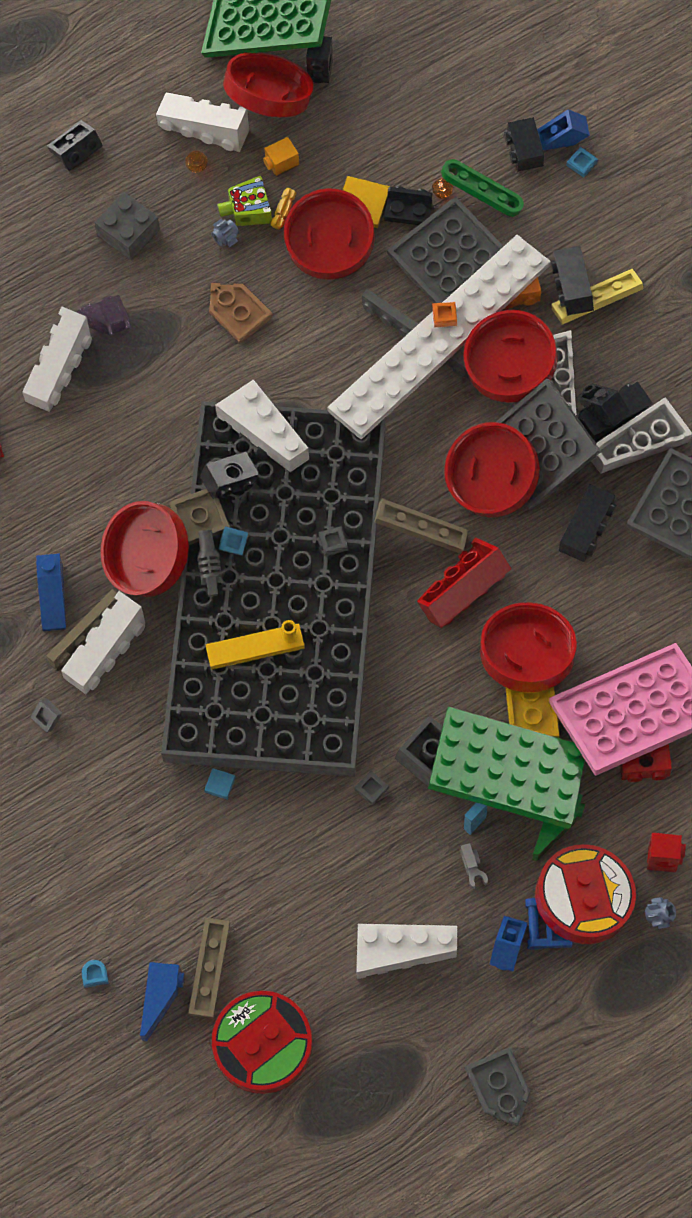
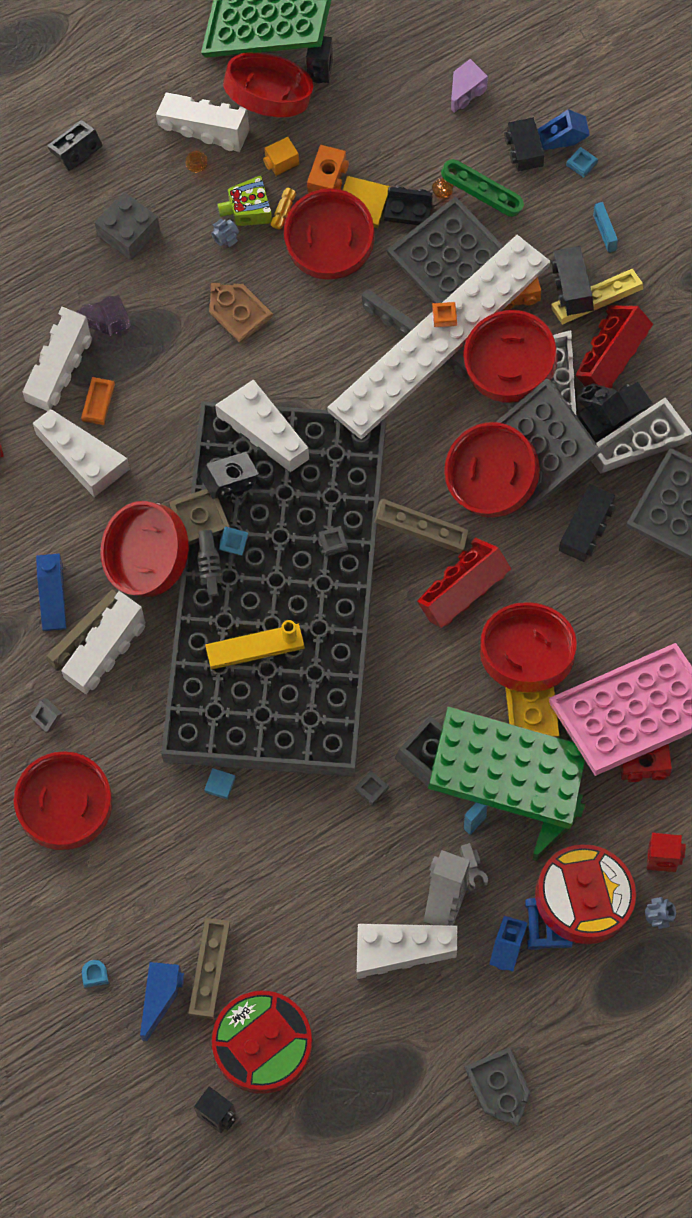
none -> red brick [14,751,112,850]
none -> white wedge [33,409,130,497]
none -> orange tile [81,377,115,425]
none -> black brick [194,1086,237,1133]
none -> orange brick [307,145,349,193]
none -> light grey wedge [424,850,470,926]
none -> lavender slope [451,59,488,113]
none -> red wedge [576,305,653,388]
none -> dark azure tile [593,202,618,253]

